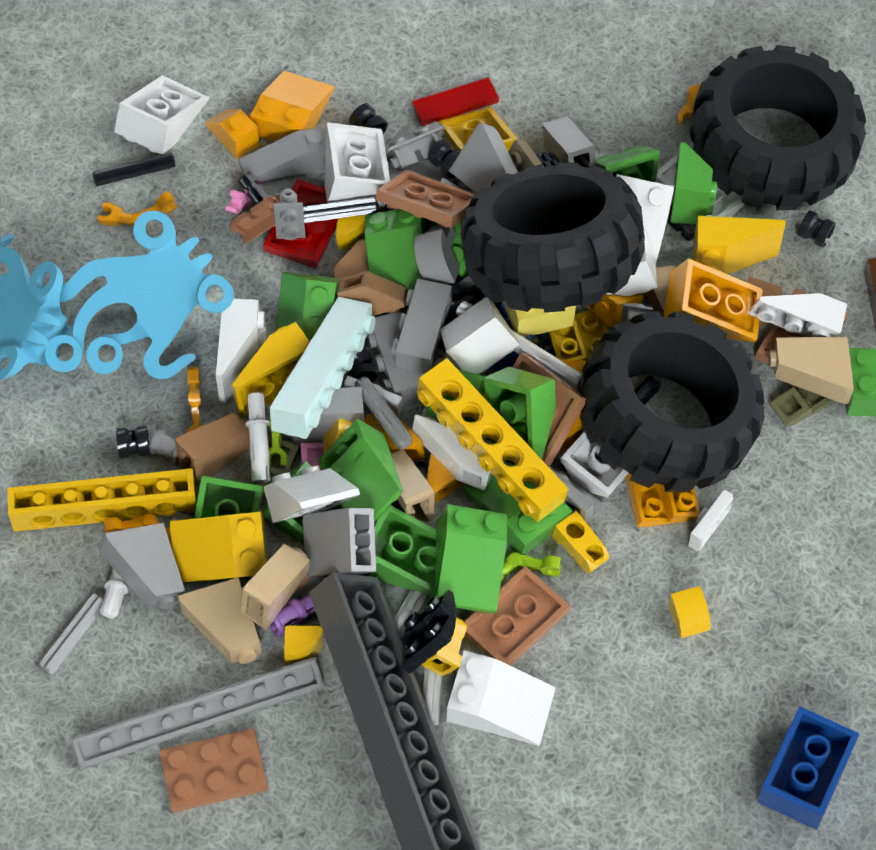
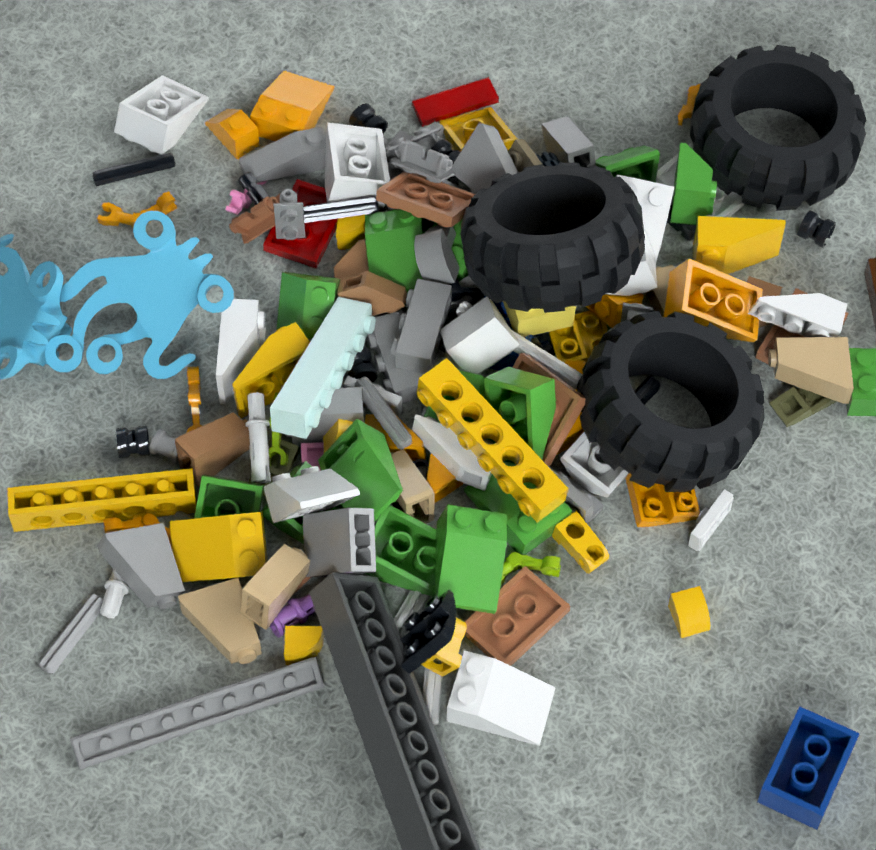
nougat plate [159,728,268,813] -> none
none -> light grey hinge [392,141,456,183]

